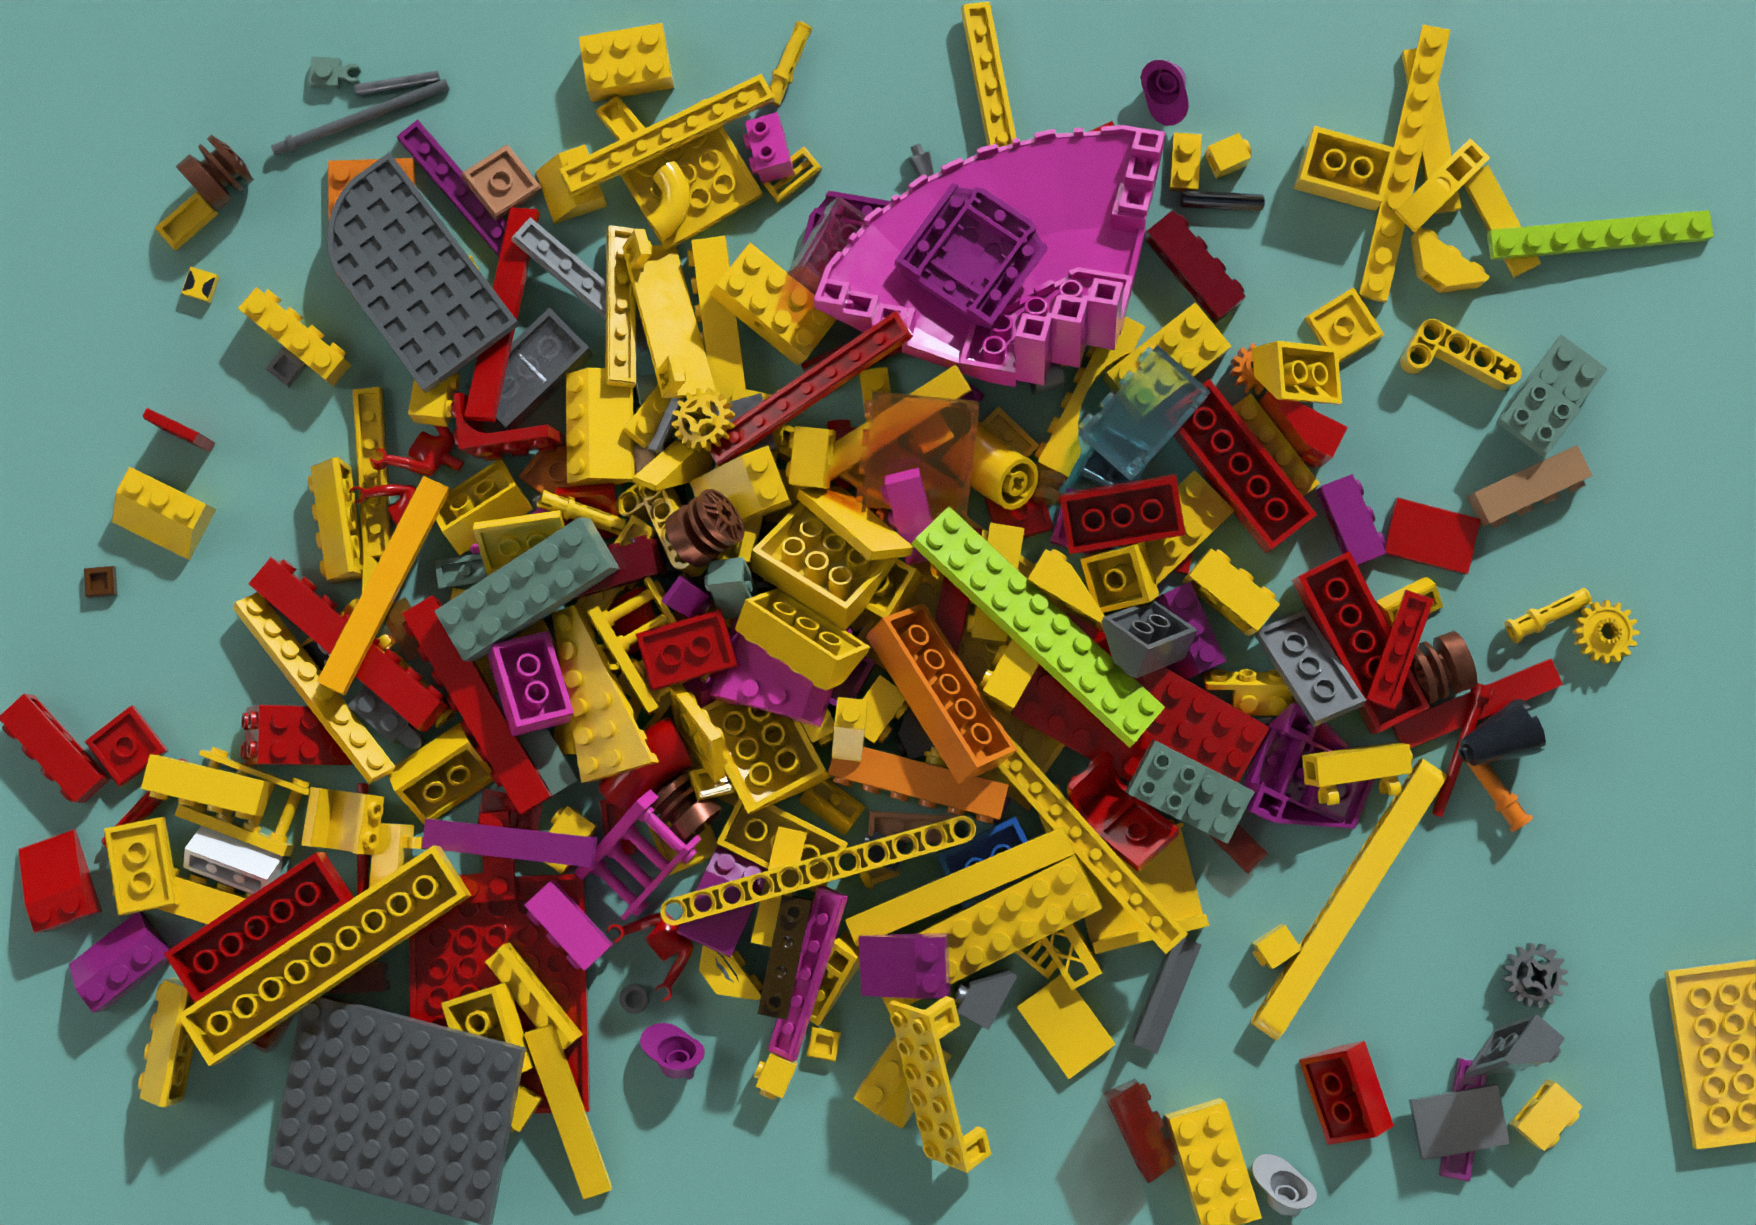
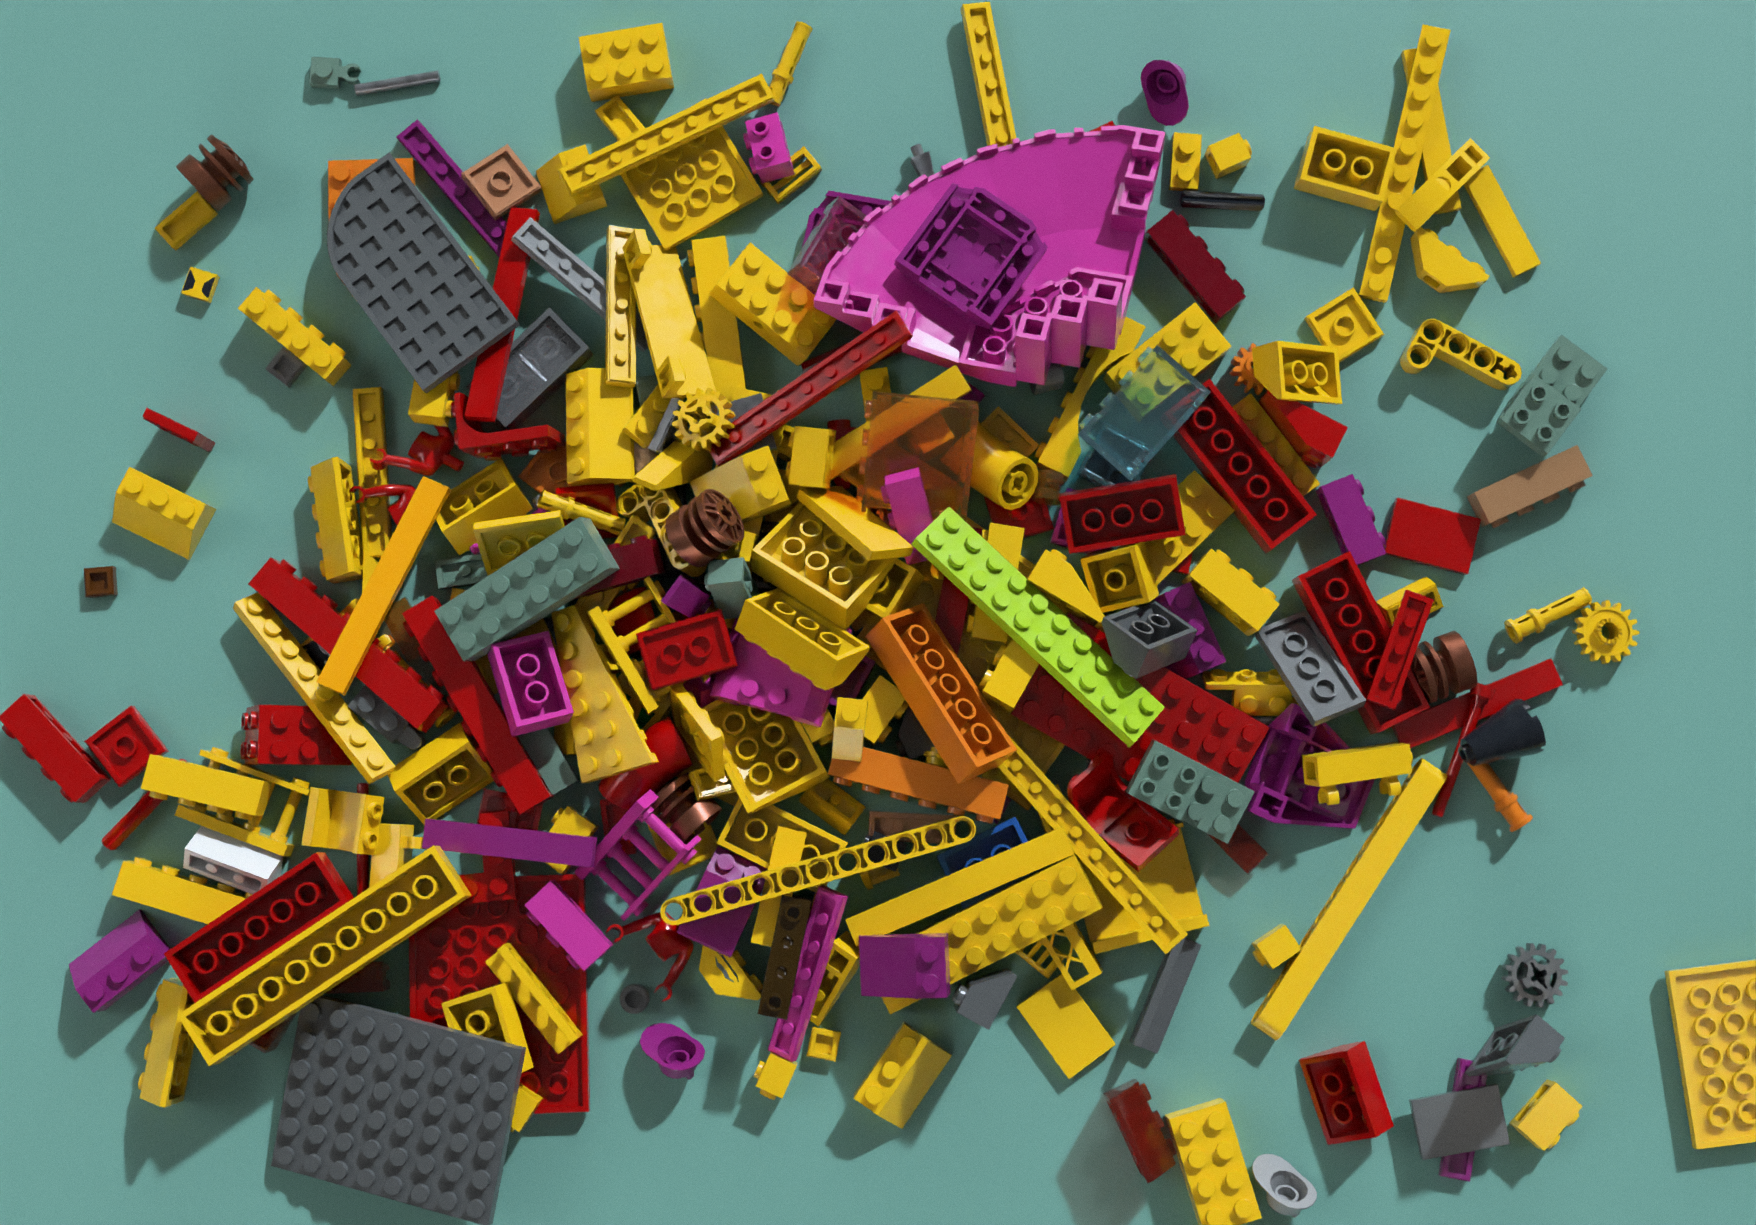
red slope [18,829,102,933] -> none
yellow tile [104,817,180,916] -> none
dark grey bar [271,79,450,156] -> none
yellow tile [524,1023,612,1200] -> none
yellow cylinder [647,161,690,240] -> none
yellow bracket [888,996,992,1173] -> none
lime plate [1487,210,1714,260] -> none

